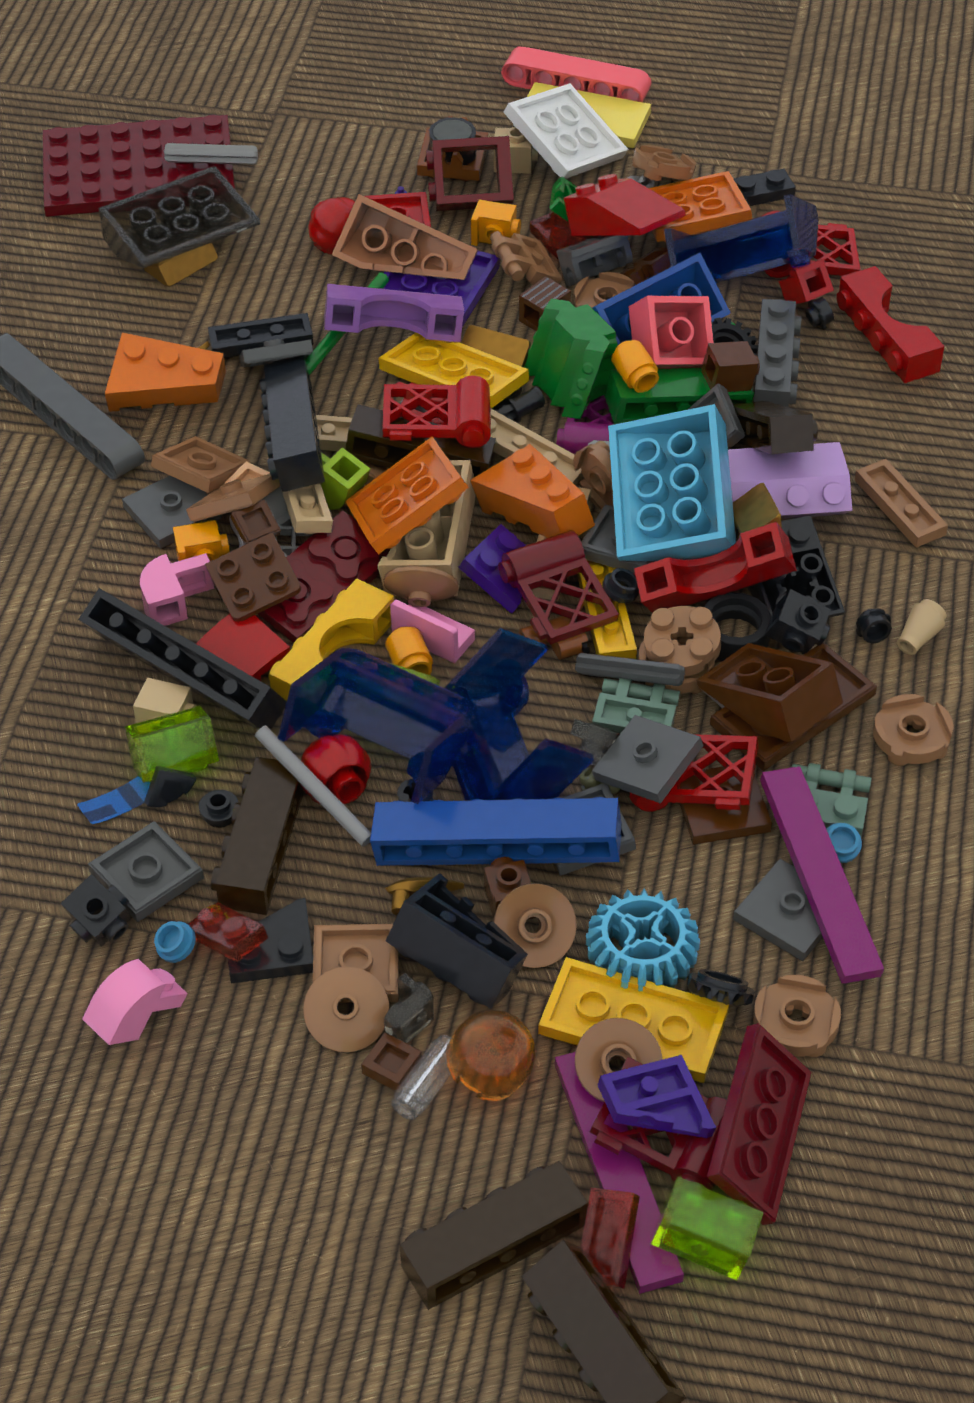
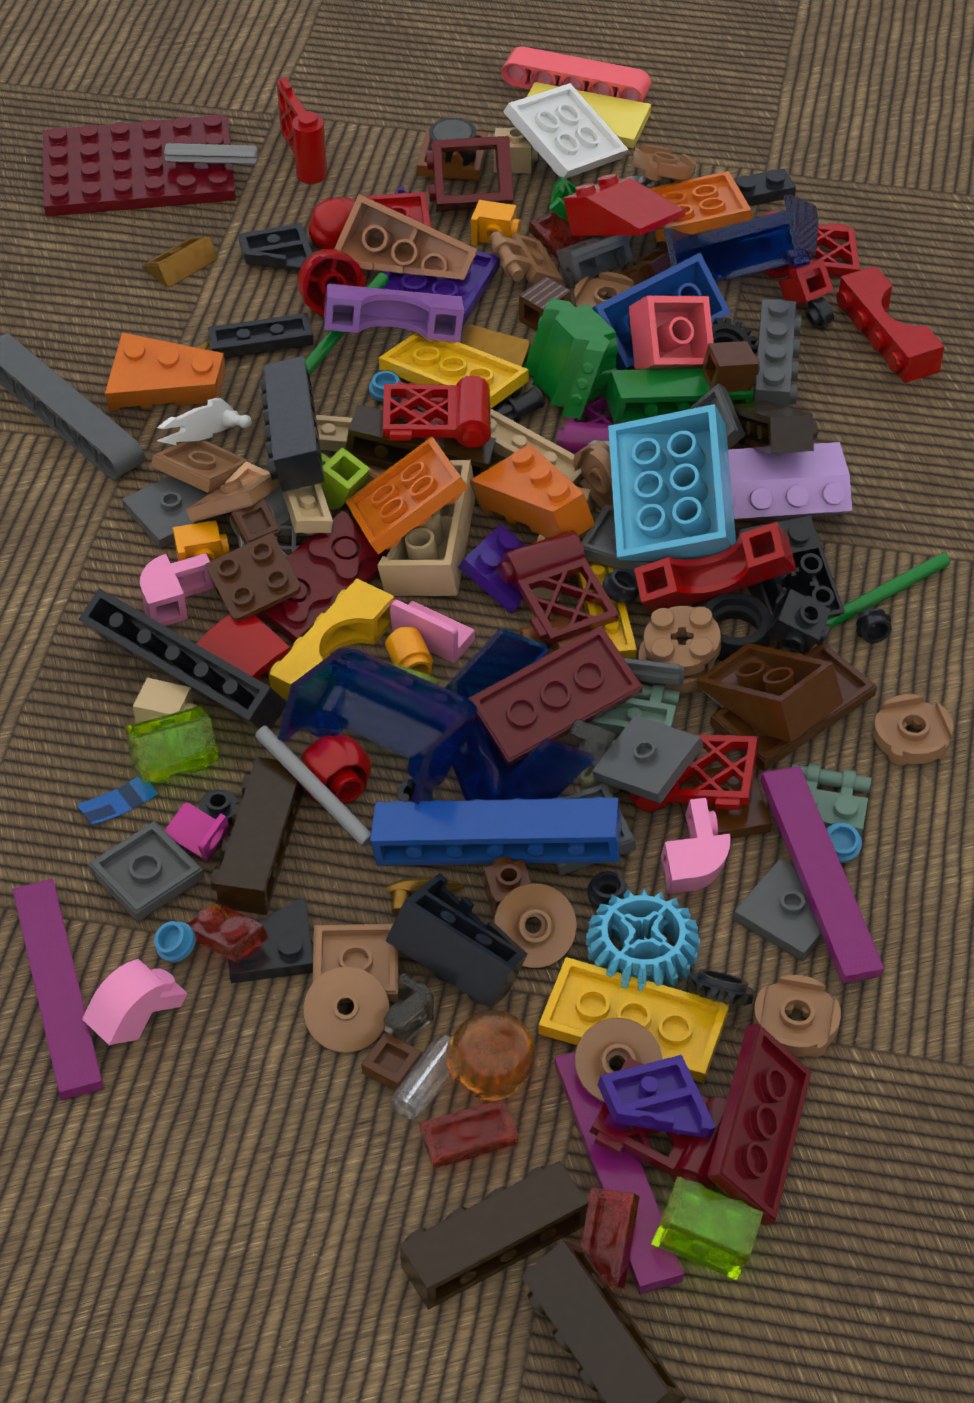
black brick [61,874,132,947] -> none
clear smoke slope [99,166,260,268] -> none
black tile [144,765,197,807] -> none
dark grey plate [239,339,313,368] -> none
medium nougat dish [384,566,459,607] -> none
light orange brick [611,340,659,393] -> none
pearl gold slope [733,483,782,533] -> none
medium nougat plate [855,459,948,548] -> none
tan cone [897,599,947,655] -> none
none -> magenta tile [13,879,104,1100]
none -> white piece [157,398,252,445]
none -> dark pink bracket [165,802,231,863]
none -> black wing [238,223,313,271]
none -> red piece [276,77,327,184]
none -> red cylinder [297,249,365,317]
none -> dark azure plate [369,371,402,402]
none -> clear red plate [419,1098,518,1169]
none -> dark red piece [468,625,643,767]
none -> black plate [587,871,629,908]
none -> bright pink brick [661,798,730,894]
none -> green axle [826,552,950,629]

